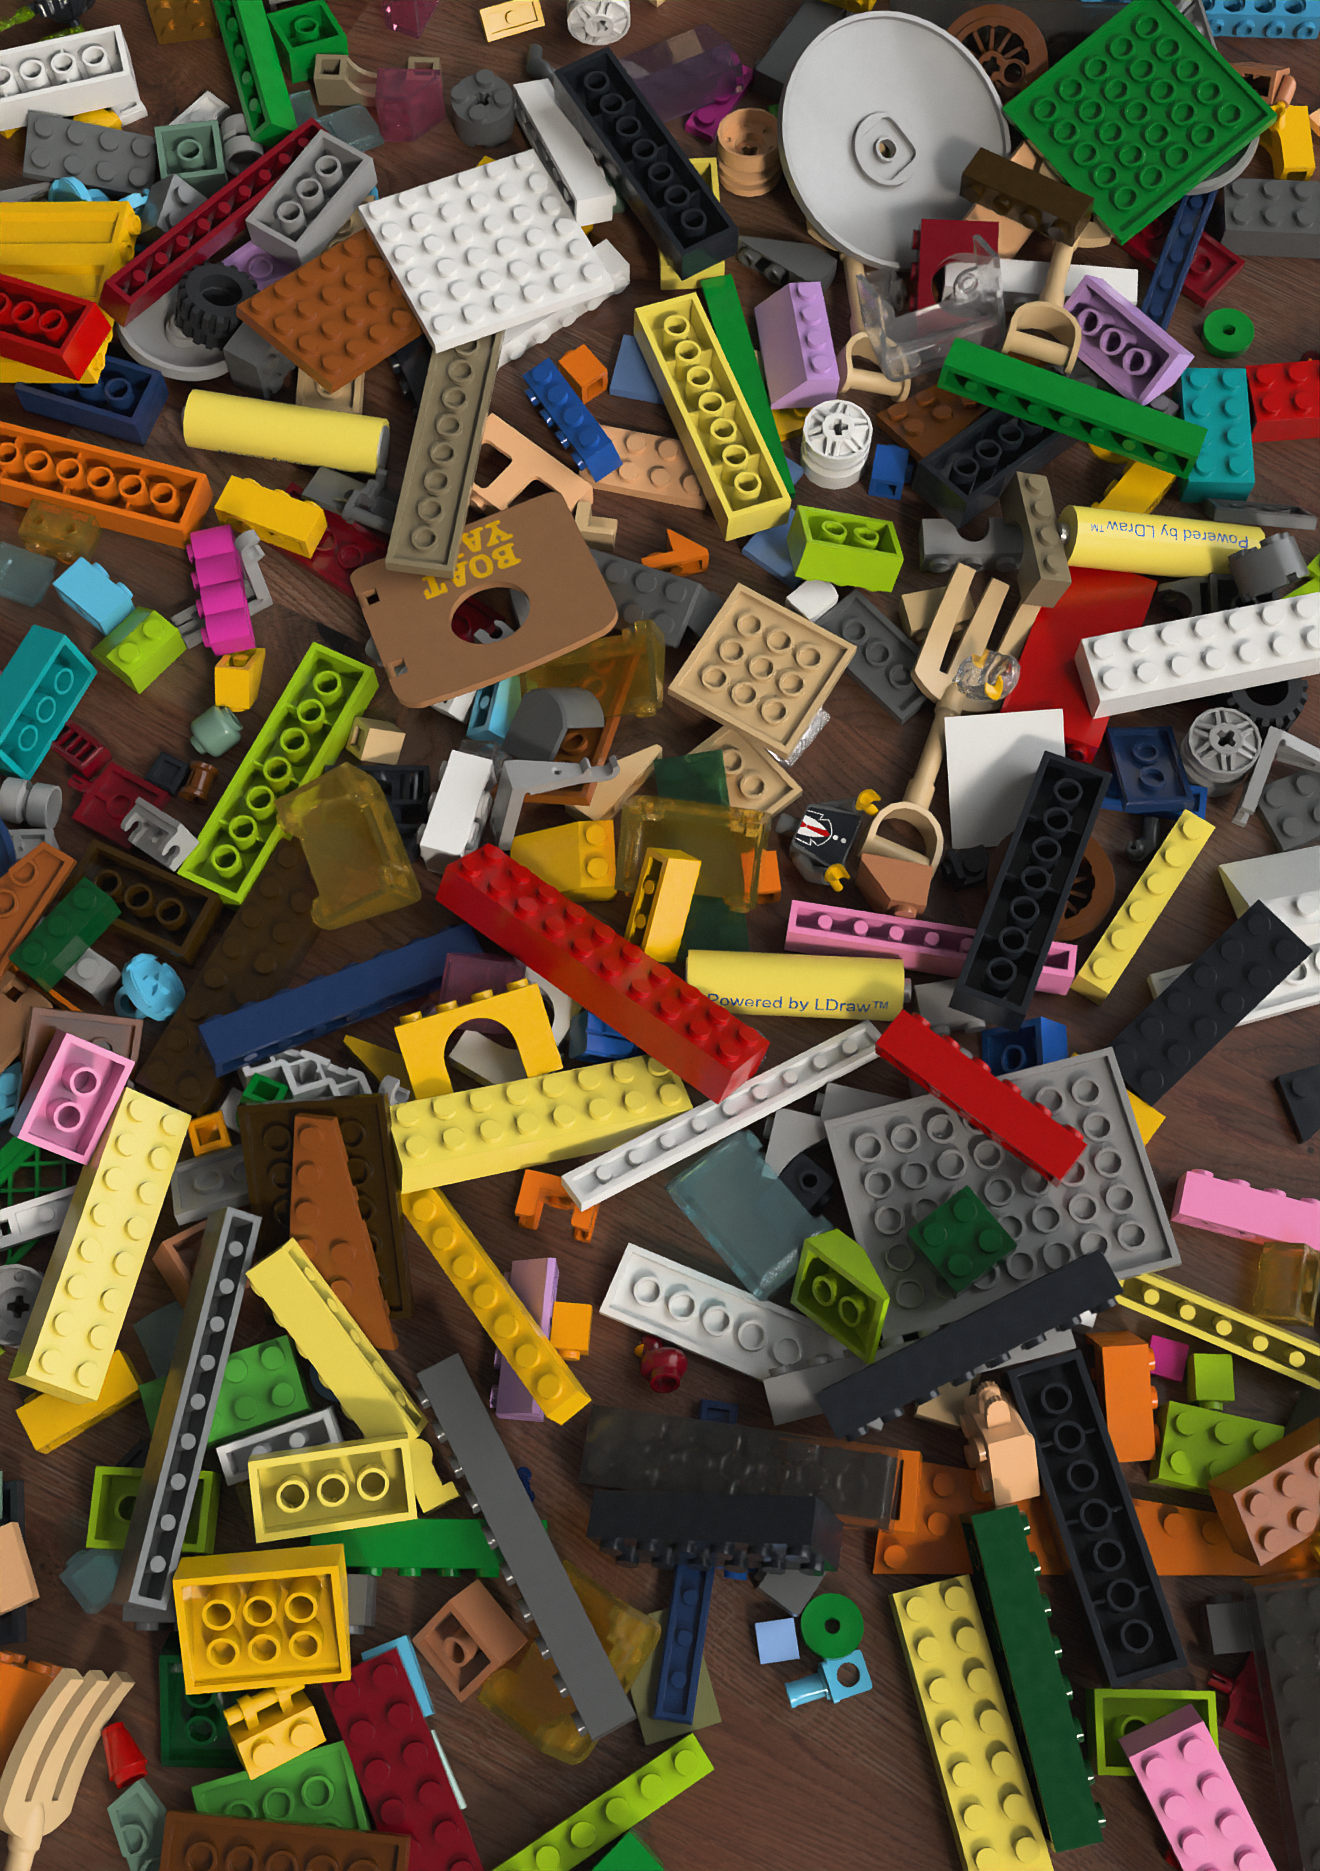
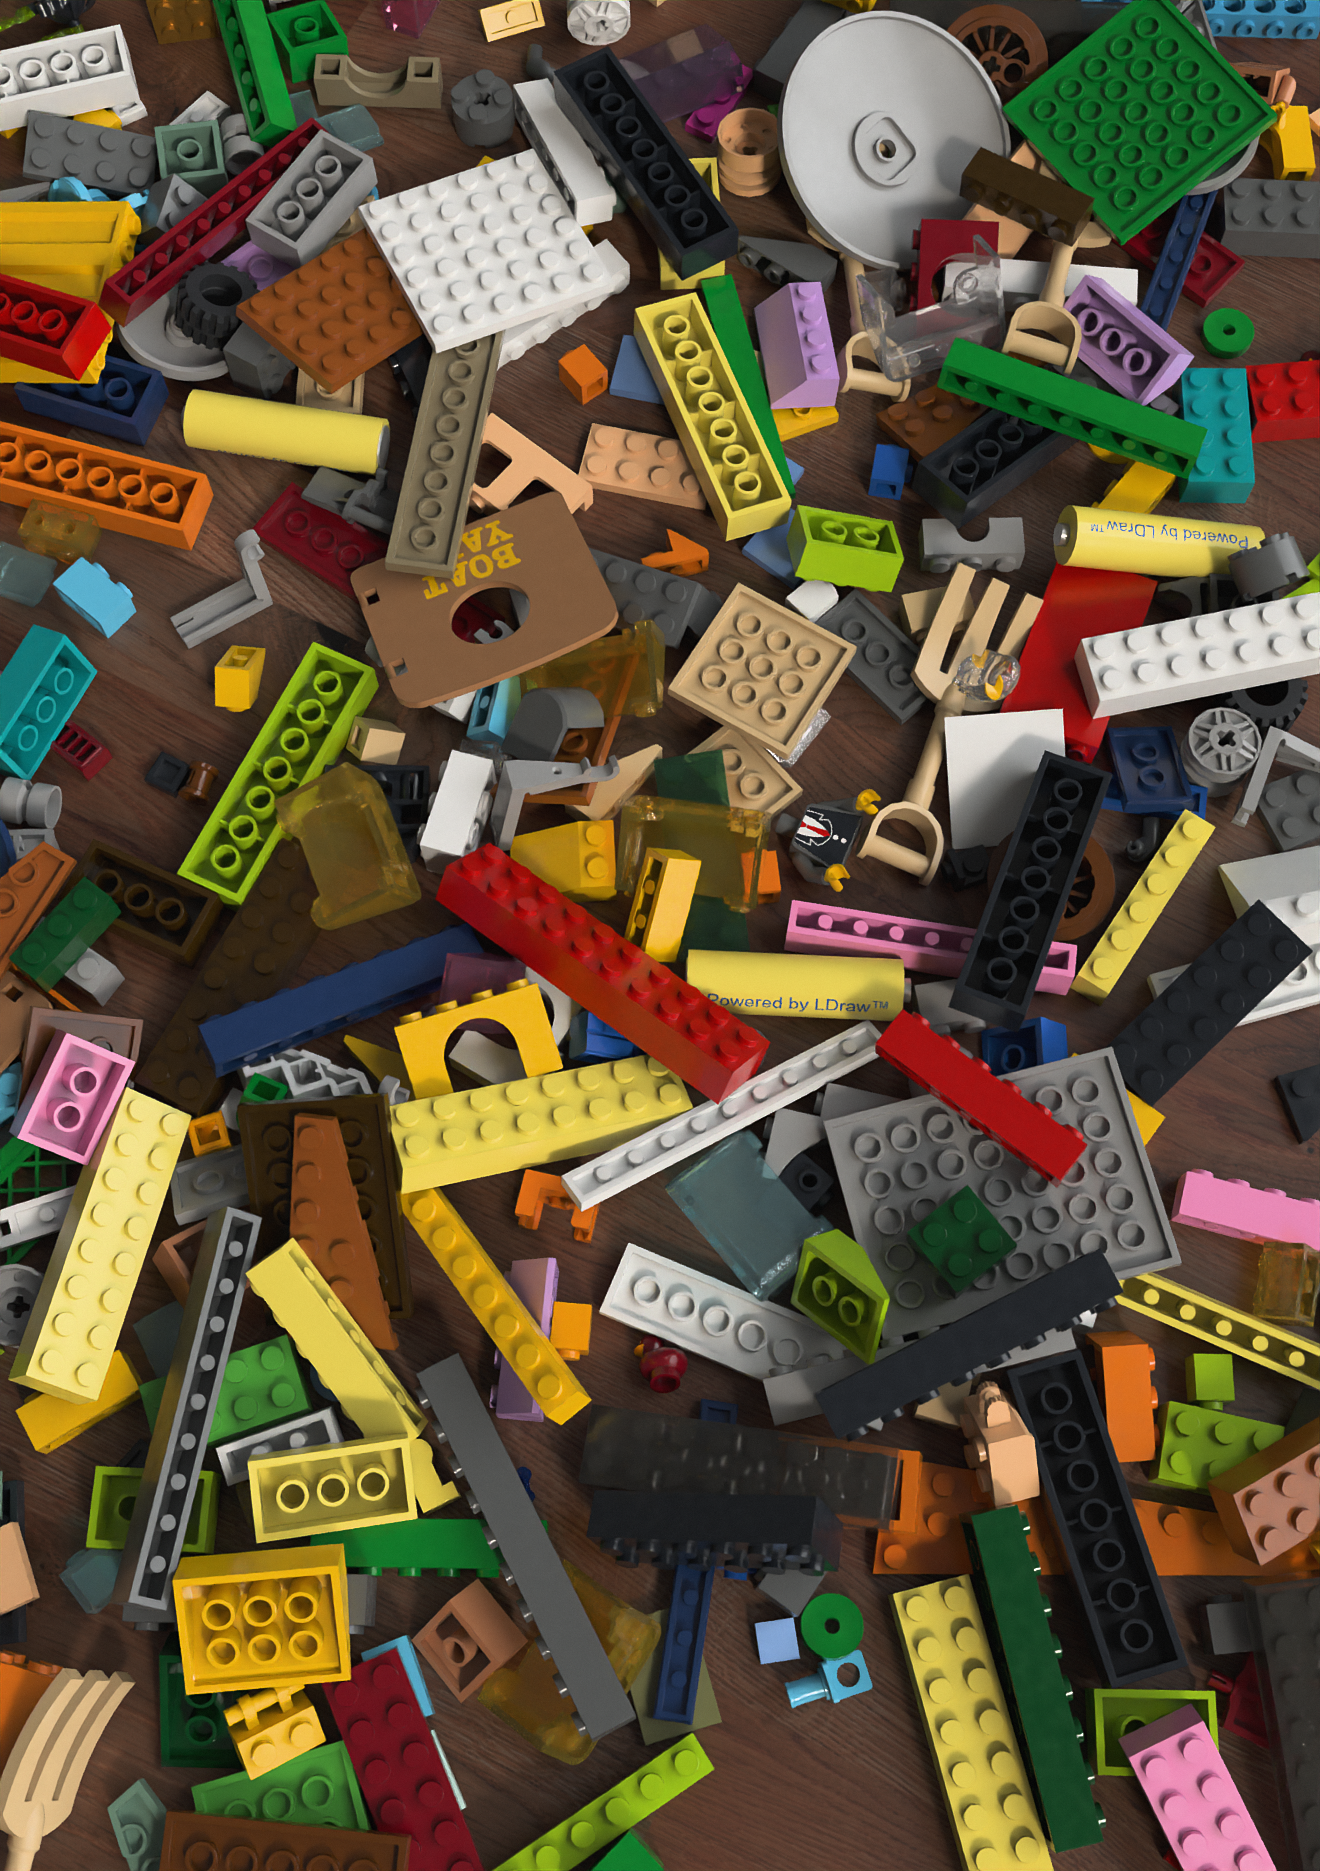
dark red plate [67,761,171,854] -> none
lime slope [90,606,187,694] -> none
red cone [101,1722,148,1789] -> none
medium azure tile [114,953,185,1021] -> none
light grey hinge [121,797,200,872] -> none
dark pink brick [186,524,256,657] -> none
sand green head [190,706,243,757] -> none
yellow brick [214,475,328,559] -> none
clear pink slope [375,68,446,143] -> none
blue brick [522,357,623,482] -> none
tan panel [575,501,618,551] -> none
white wheel [799,399,873,490] -> none
nougat slope [855,853,933,920] -> none
dark tan arch [999,471,1072,608] -> none
dark pink tile [1148,1335,1189,1383] -> none
dark grey tile [1202,498,1317,530] -> none

